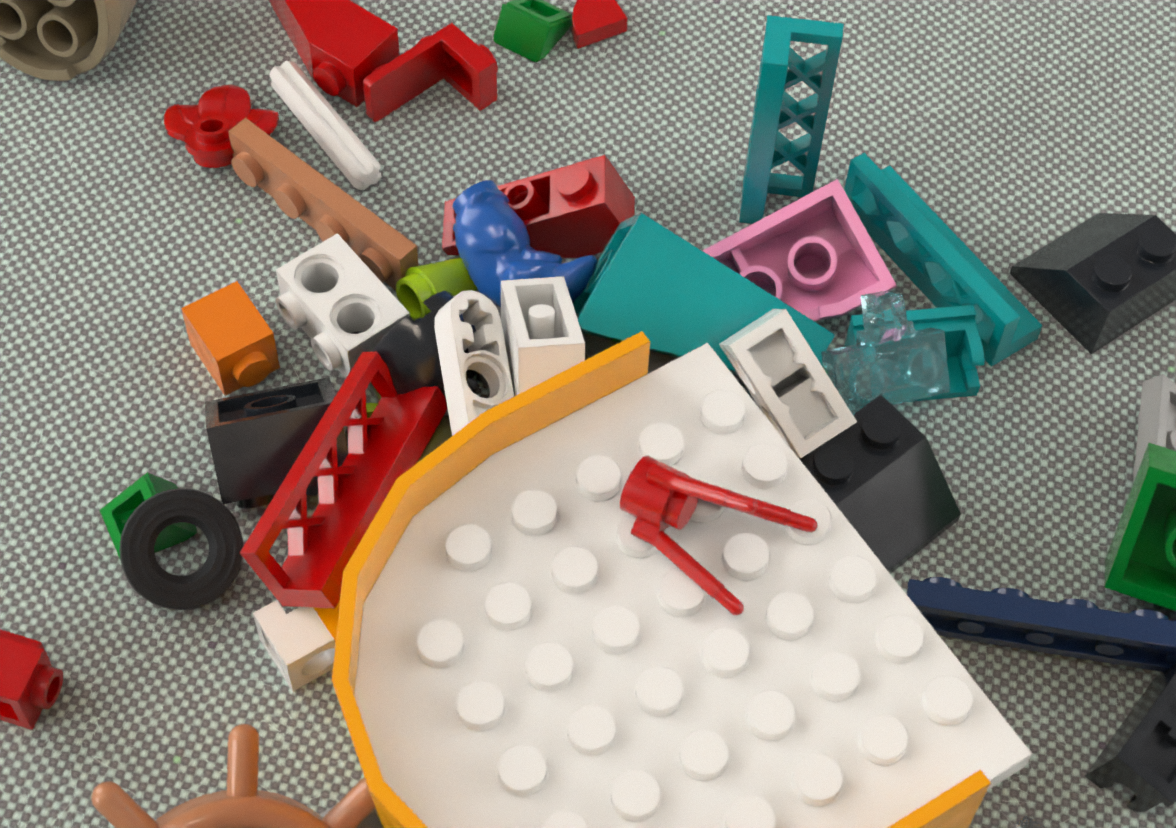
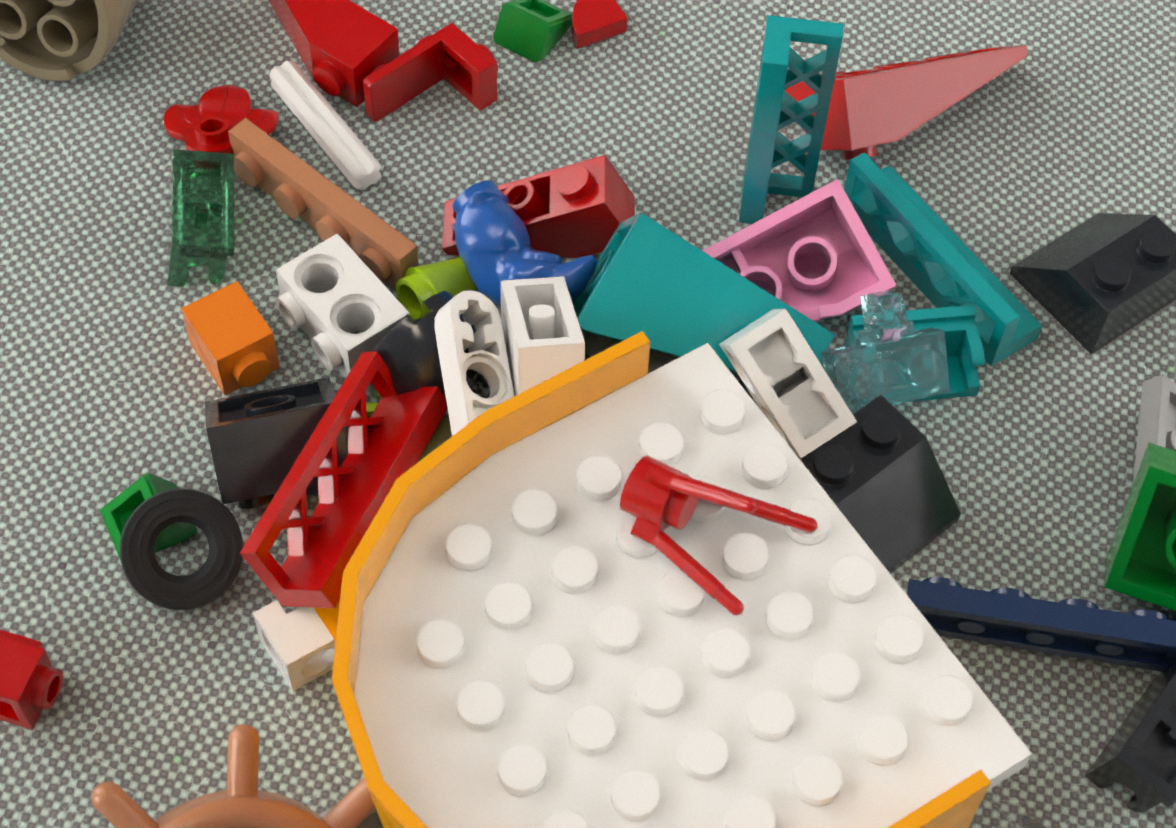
none -> clear green hinge [167,149,235,287]
none -> wedge [785,45,1028,160]

